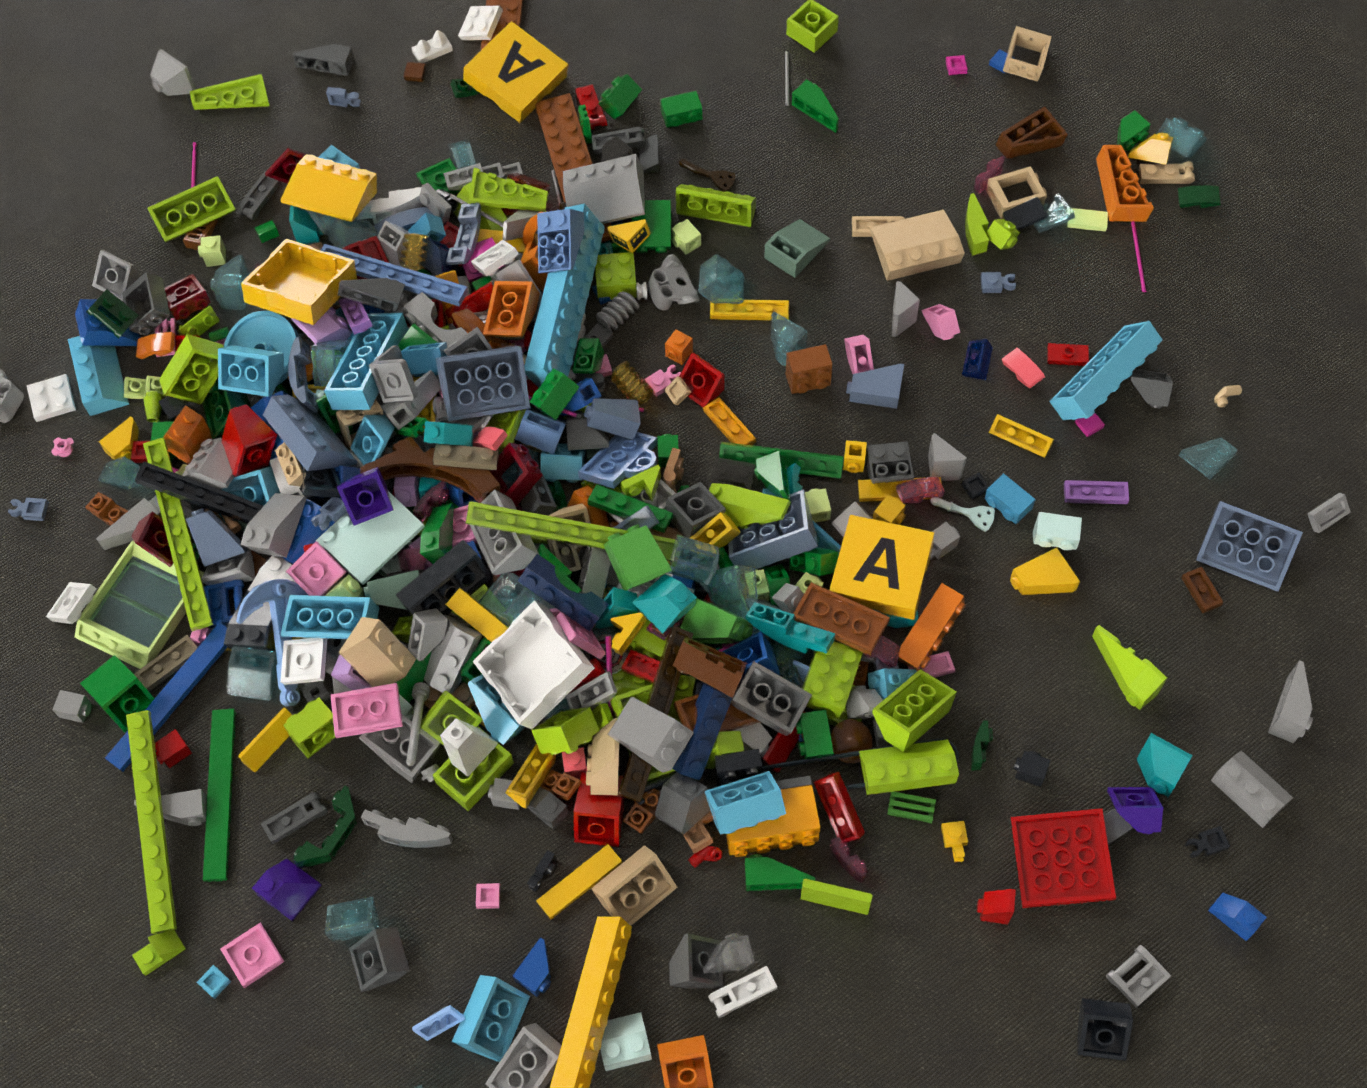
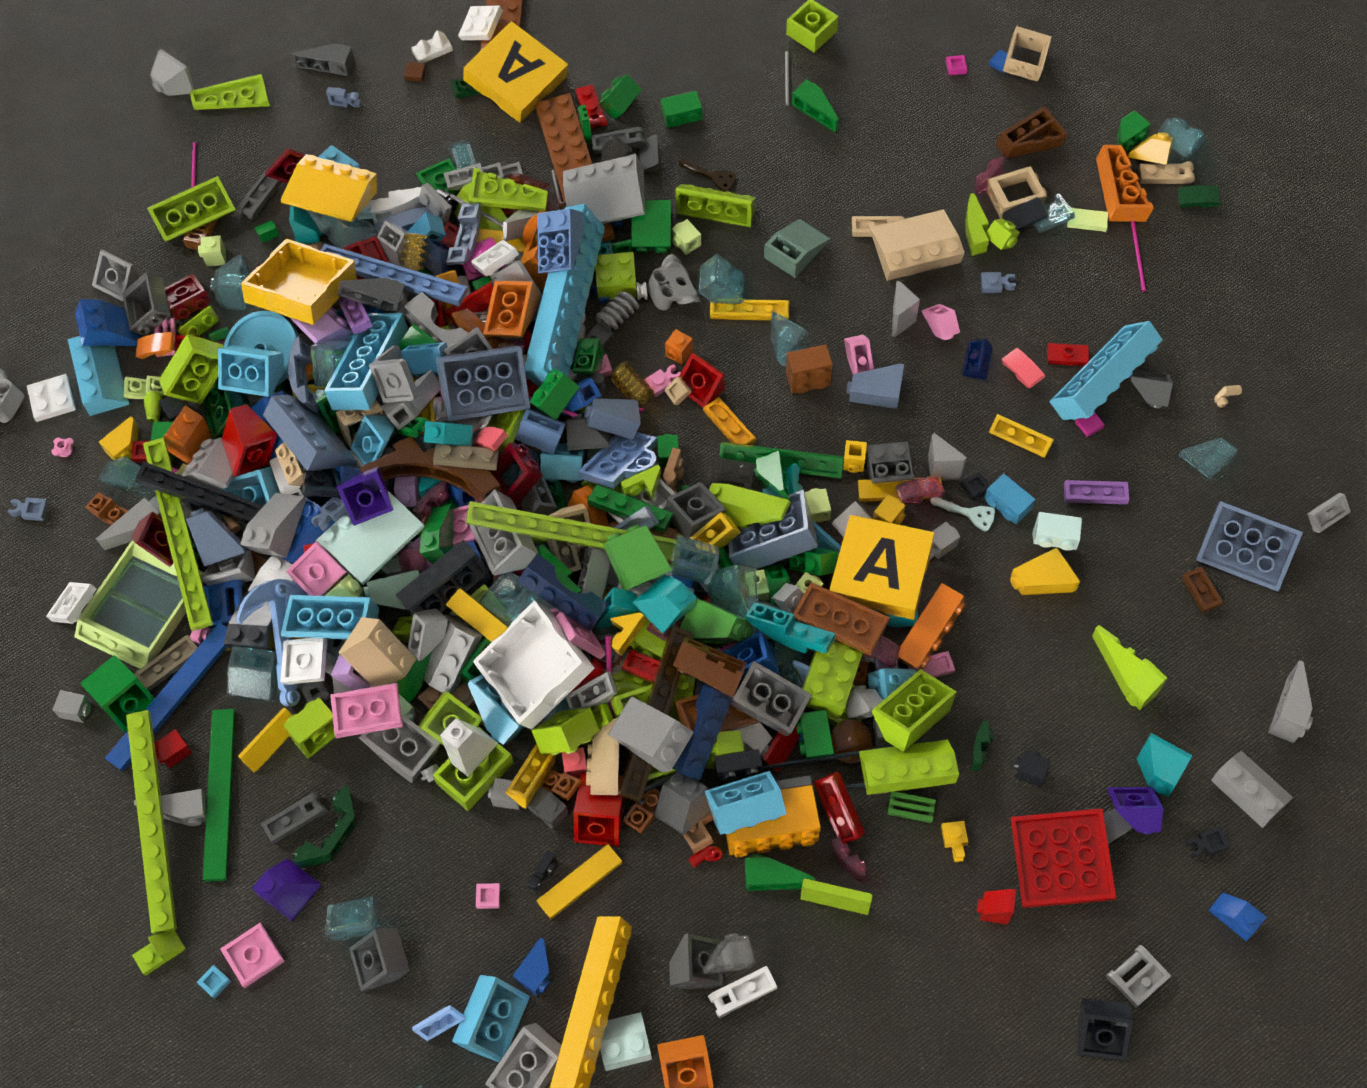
dark green plate [86,289,139,339] -> none
light grey slope [361,810,453,848] -> none
light grey piece [406,682,430,766] -> none
tan slope [591,846,677,925] -> none
yellow slope [608,219,650,253] -> none

